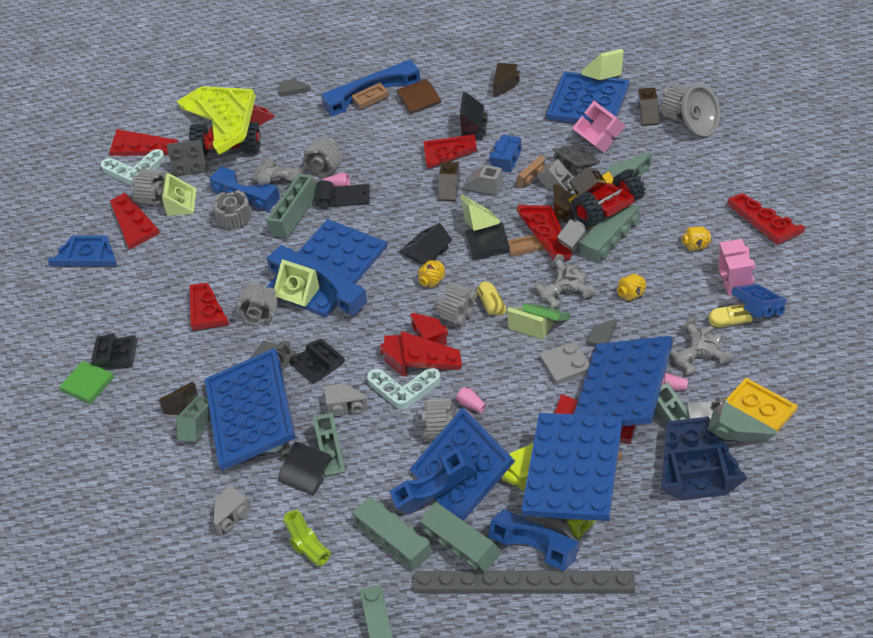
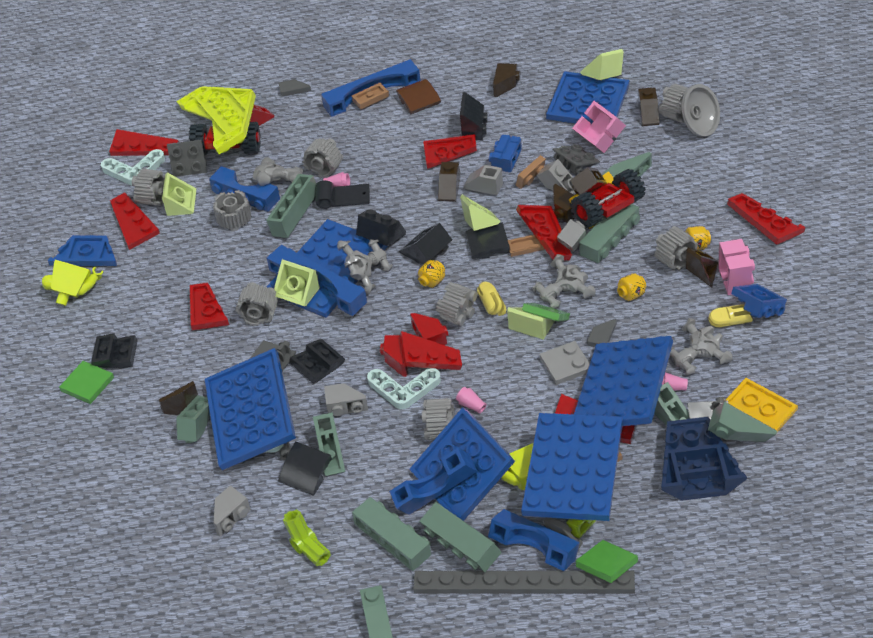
none -> neon yellow torso [42,260,103,306]
none -> light grey piece [337,240,393,295]
none -> black slope [356,209,406,246]
none -> bright green tile [576,540,638,583]
none -> light grey brick [654,226,698,271]
none -> dark brown slope [686,247,718,288]

